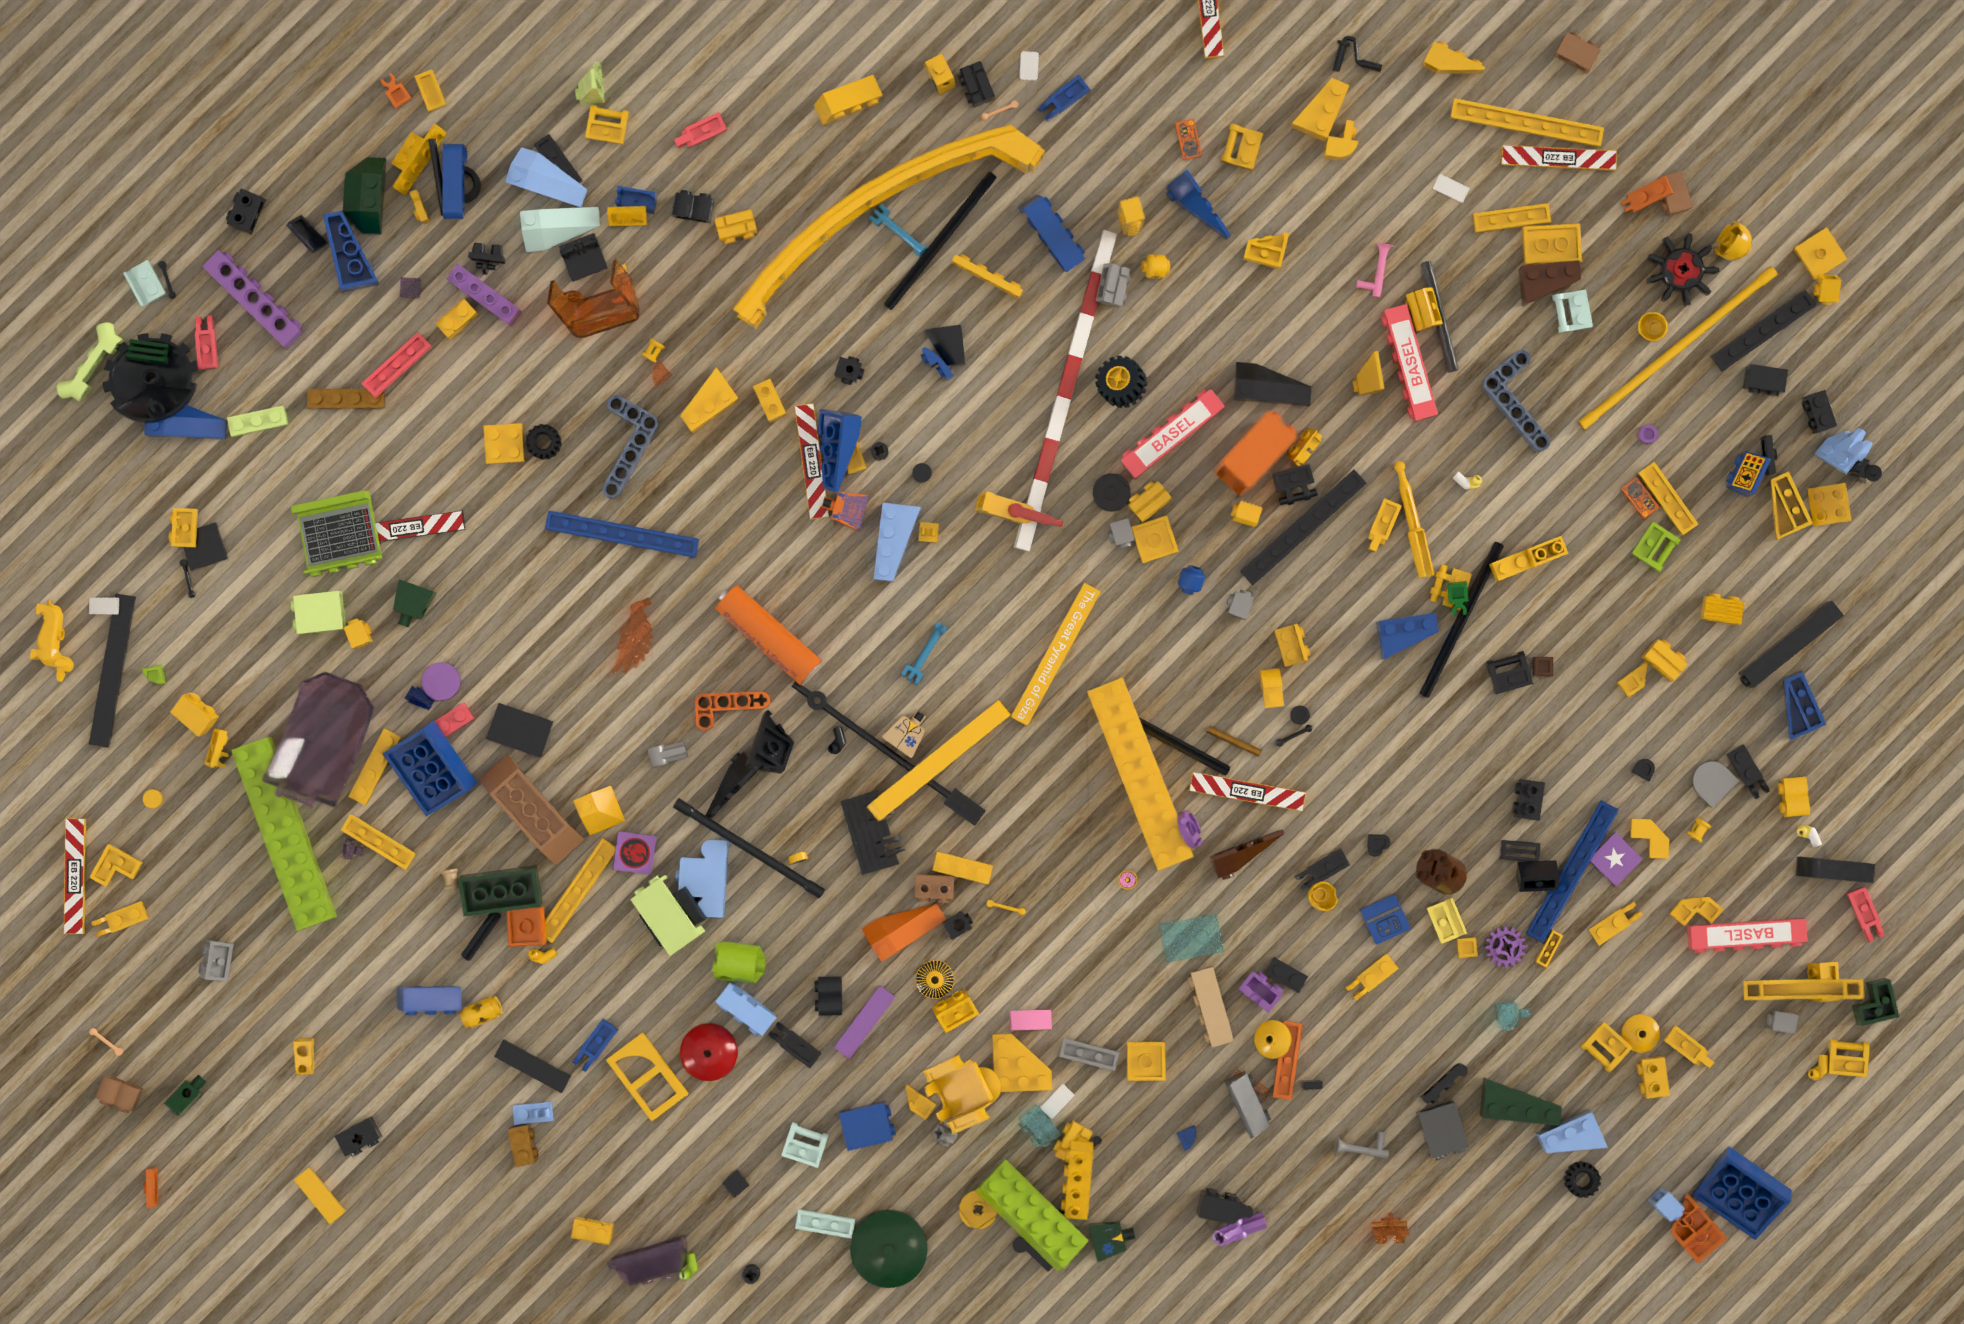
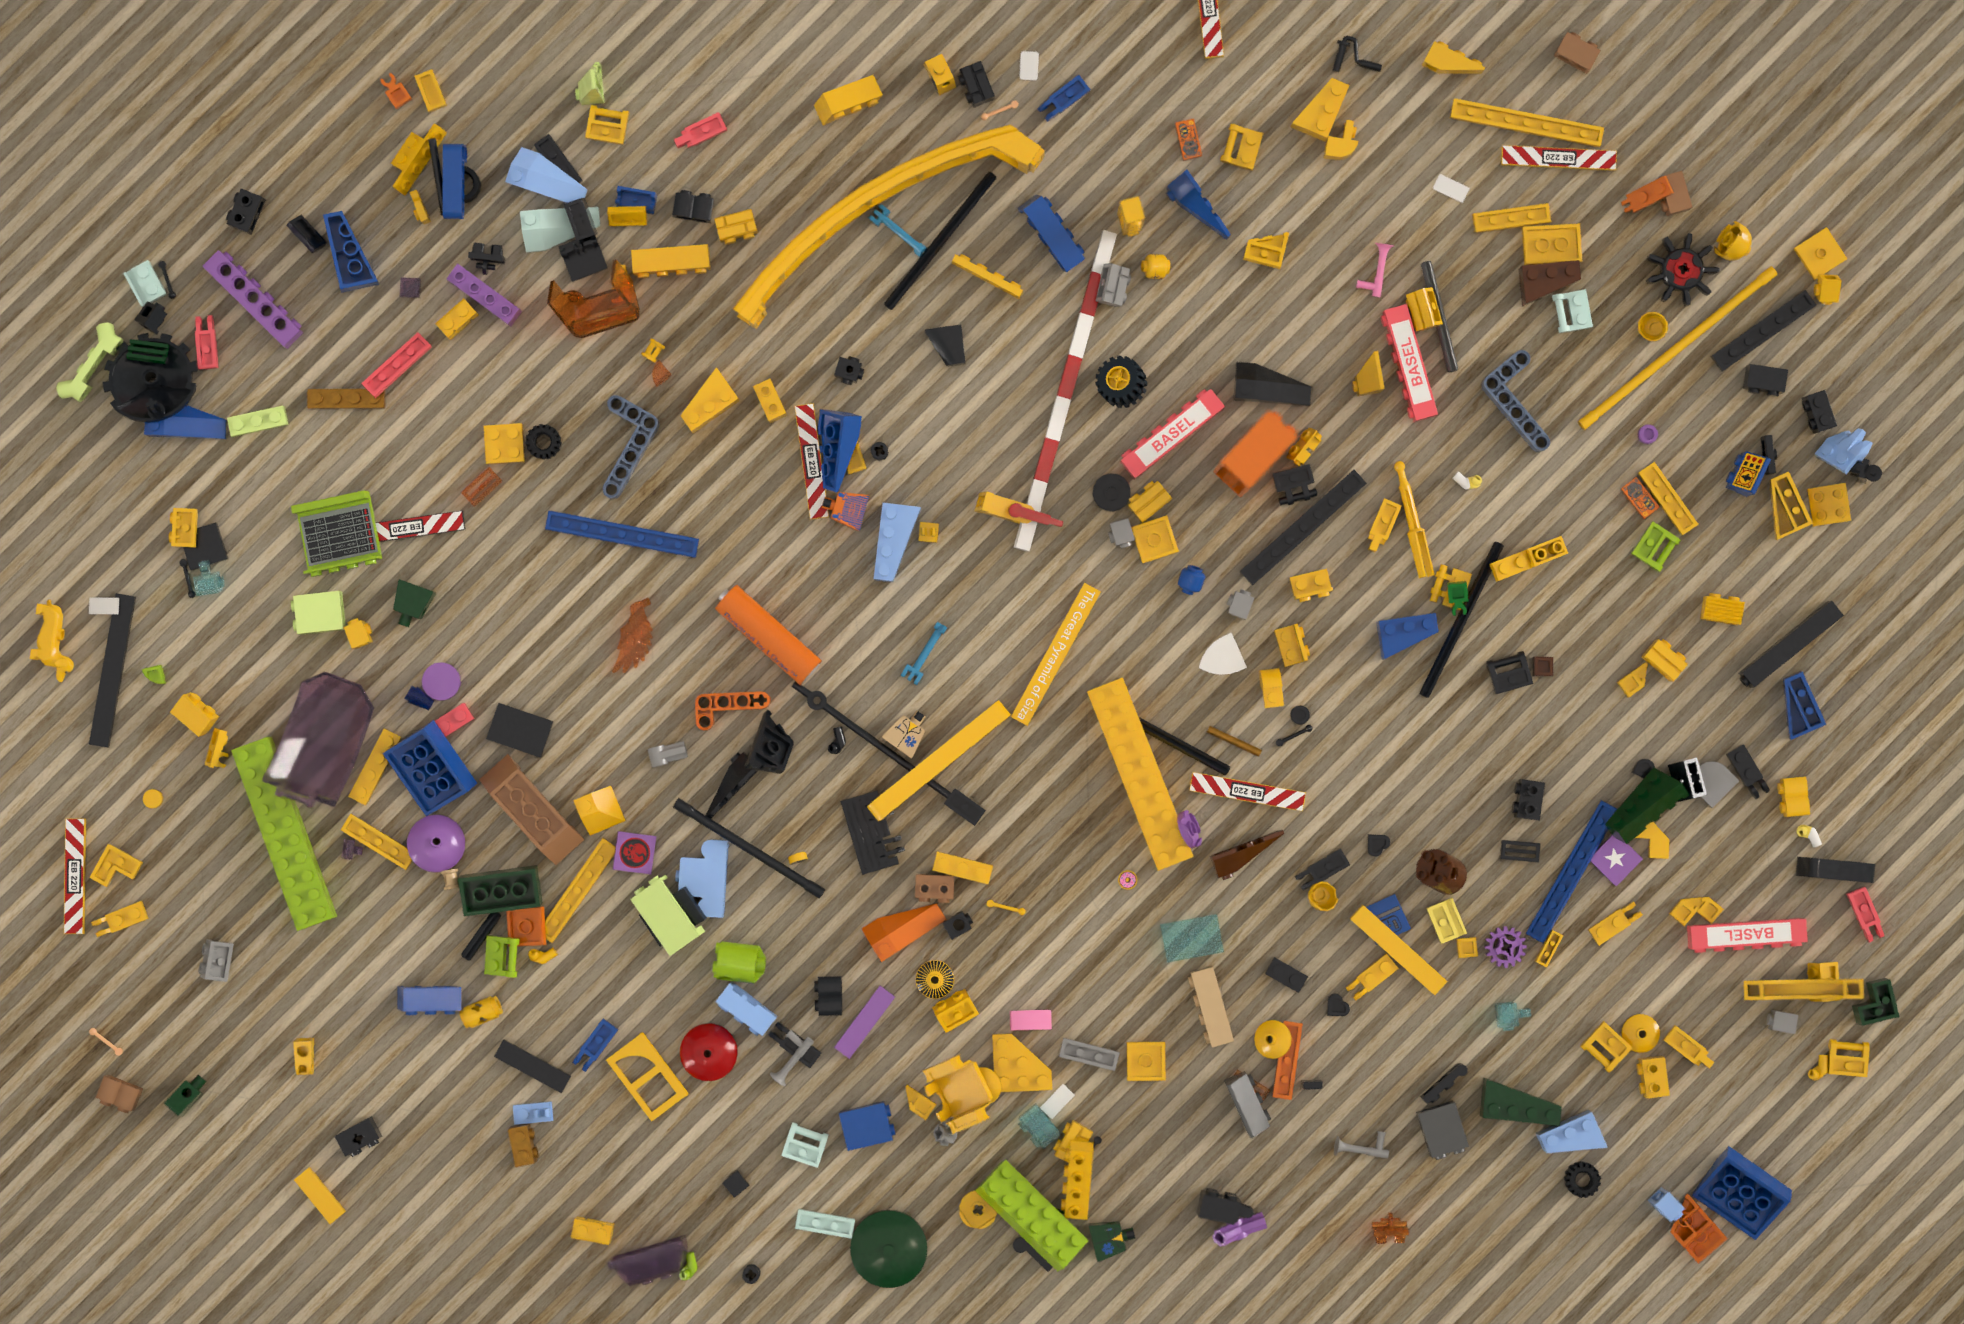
orange plate [143,1167,158,1208] -> none
dark green wedge [343,157,386,235] -> none
black tile [912,463,932,483] -> none
blue slope [920,347,954,380] -> none
blue tile [1177,1125,1196,1151] -> none
yellow brick [1230,500,1262,527] -> none
medium lavender cylinder [1239,971,1283,1013] -> none
black brick [1516,860,1560,892] -> none
yellow bush [1686,818,1711,843] -> none
none -> black brick [135,301,167,334]
none -> clear light blue brick [193,560,225,596]
none -> medium lavender dish [407,815,465,872]
none -> clear orange tile [461,467,502,507]
none -> lime plate [484,935,520,978]
none -> black hinge [564,198,598,241]
none -> yellow brick [631,244,711,278]
none -> light grey piece [770,1030,814,1086]
none -> white sticker [1199,633,1247,675]
none -> yellow bracket [1289,569,1333,602]
none -> black tile [1327,993,1350,1016]
none -> yellow tile [1350,904,1448,995]
none -> dark green wedge [1605,767,1689,844]
none -> black brick [1668,758,1707,802]

